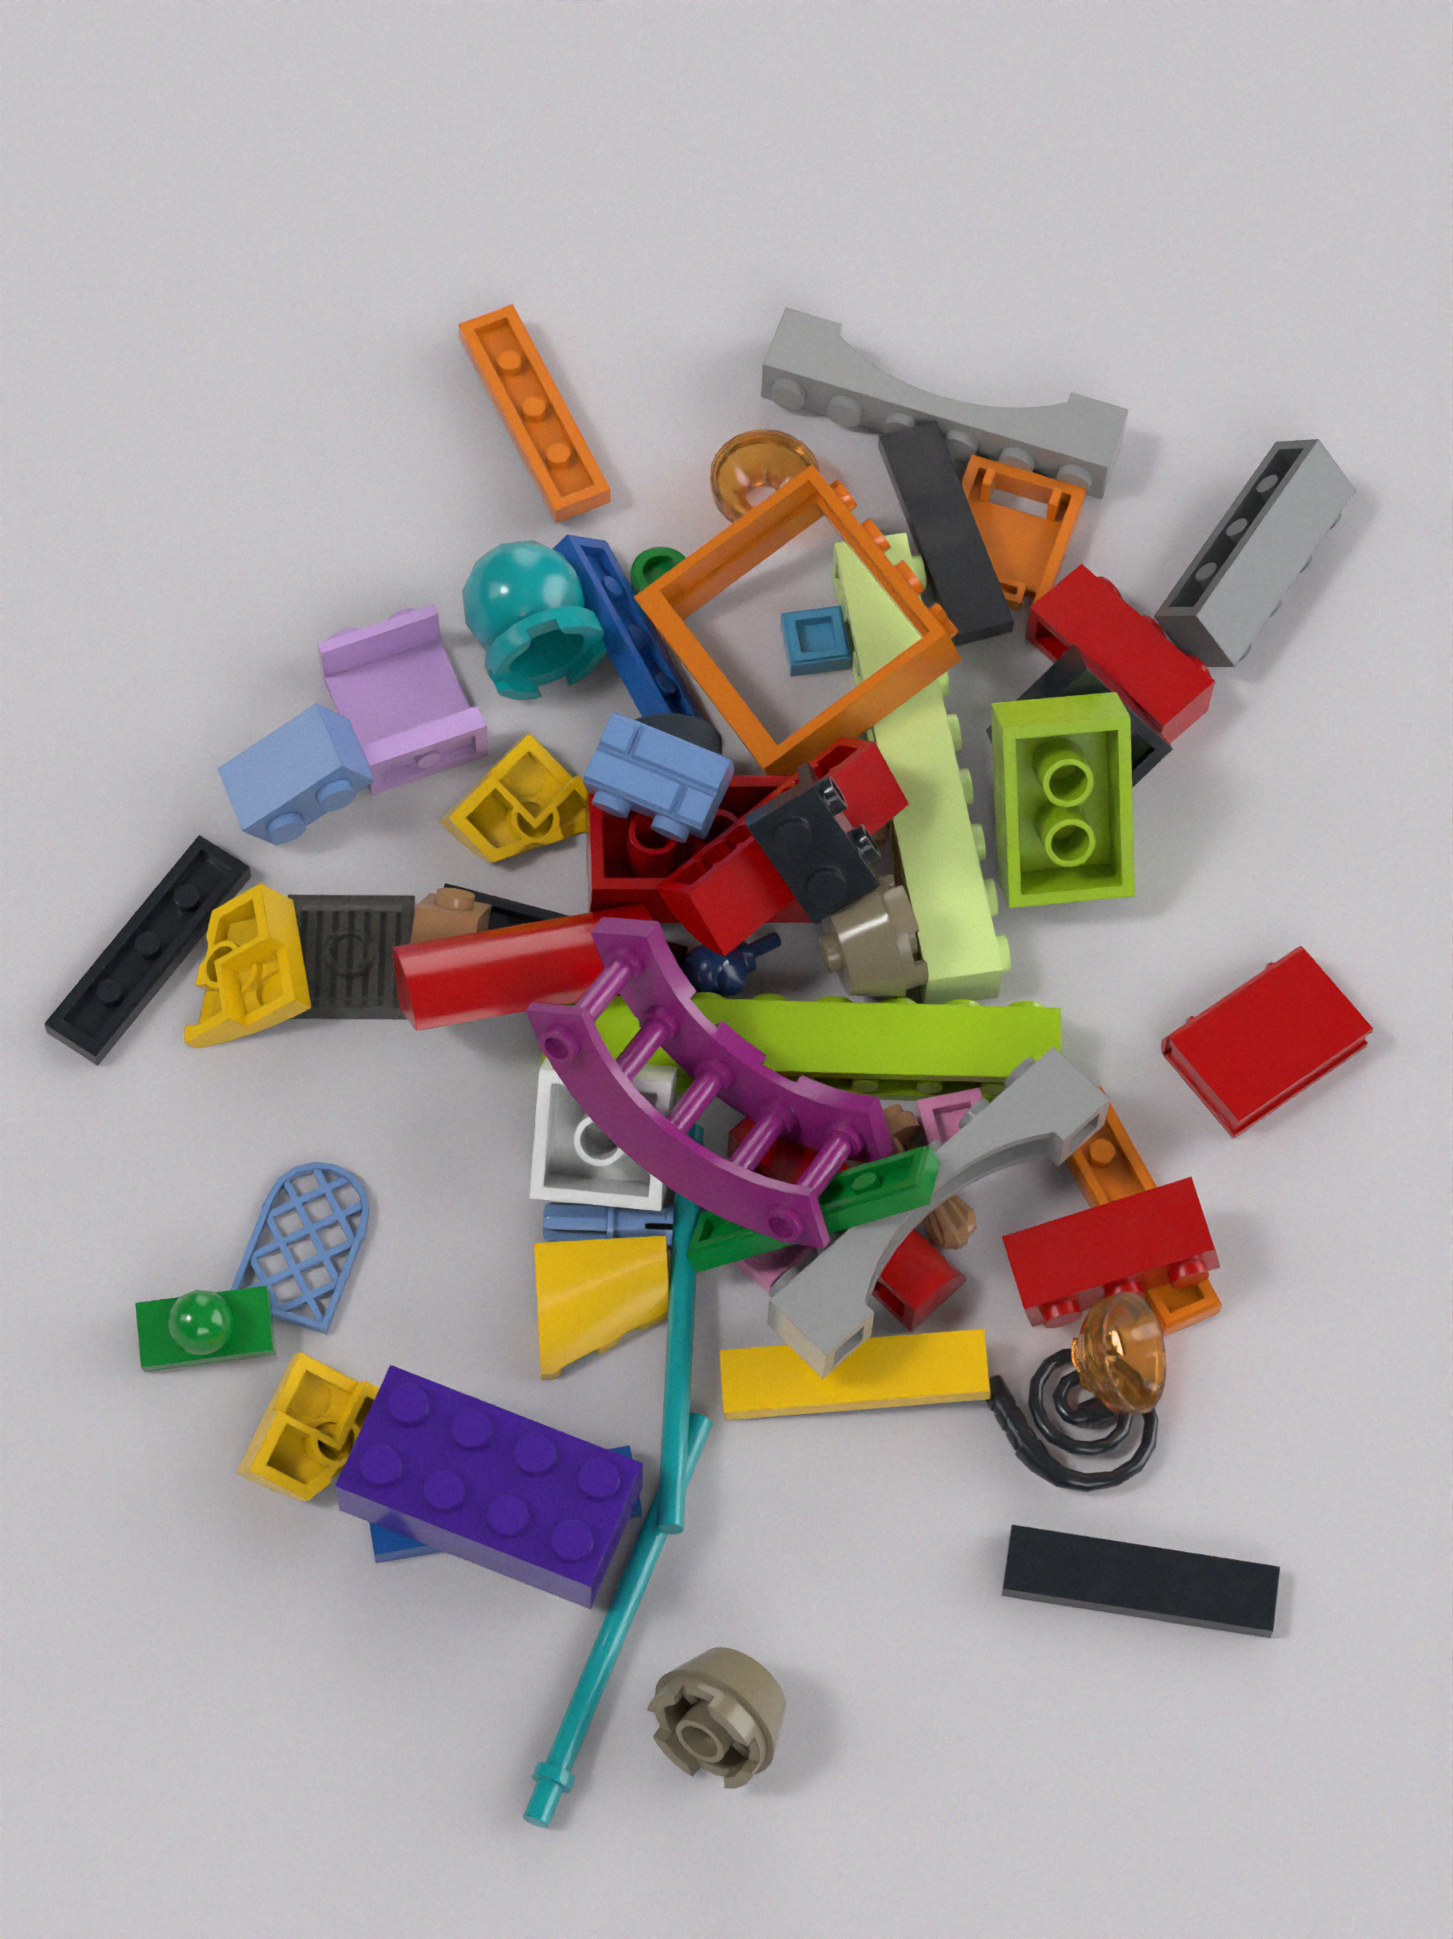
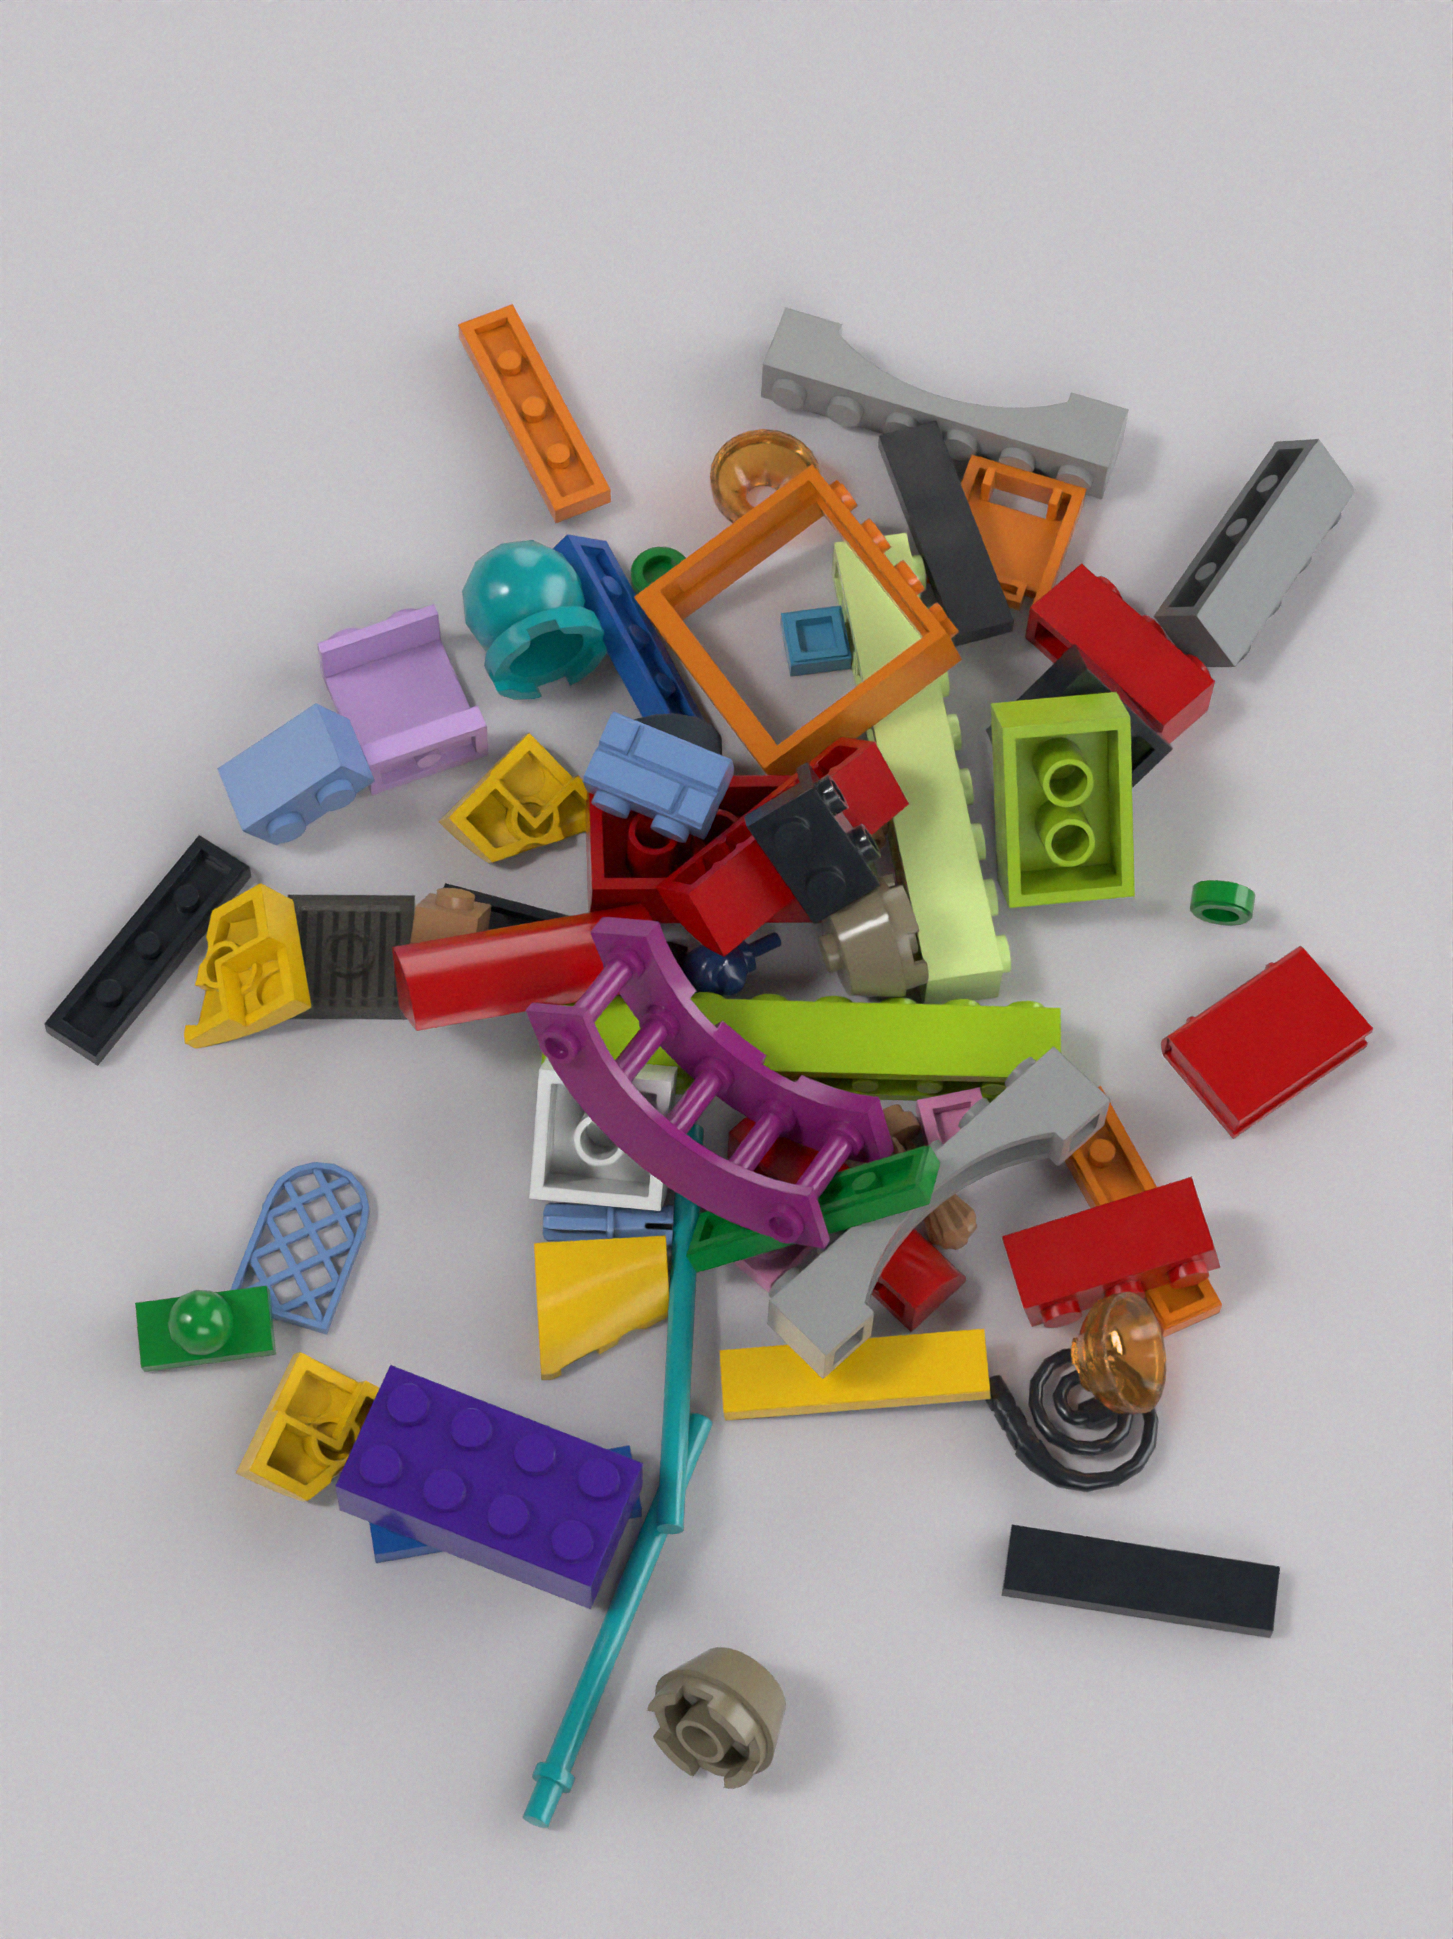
none -> green tile [1190,880,1255,926]

